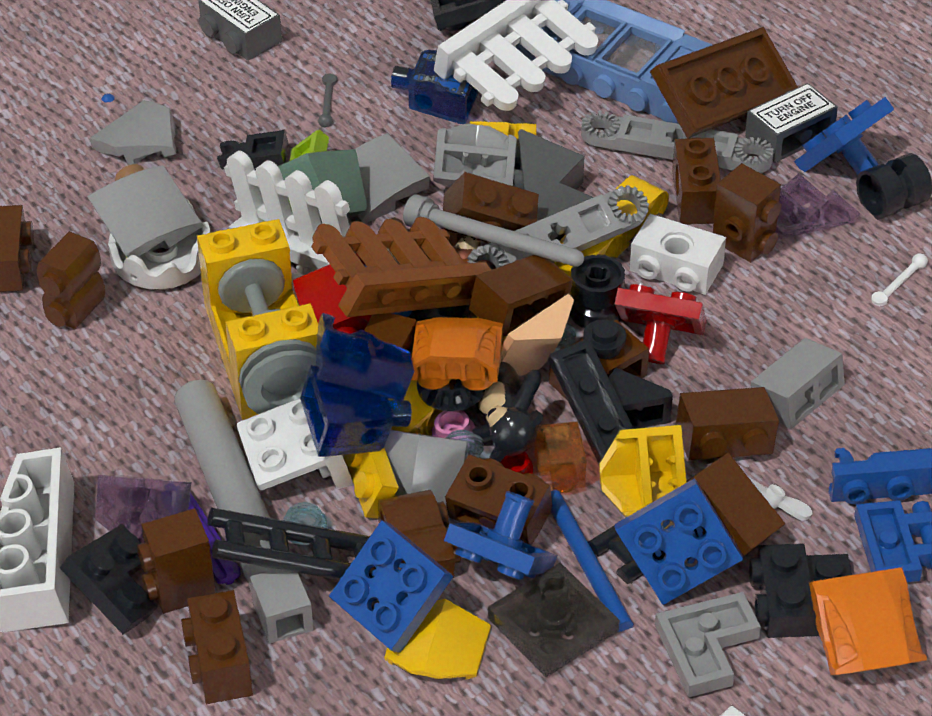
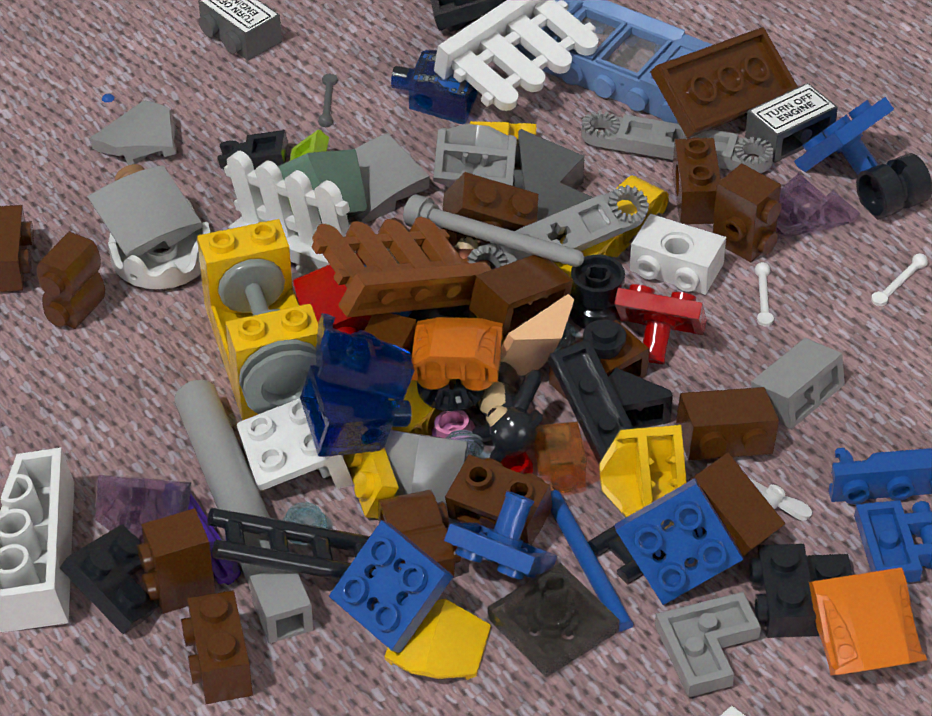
none -> white hinge [754,262,774,327]

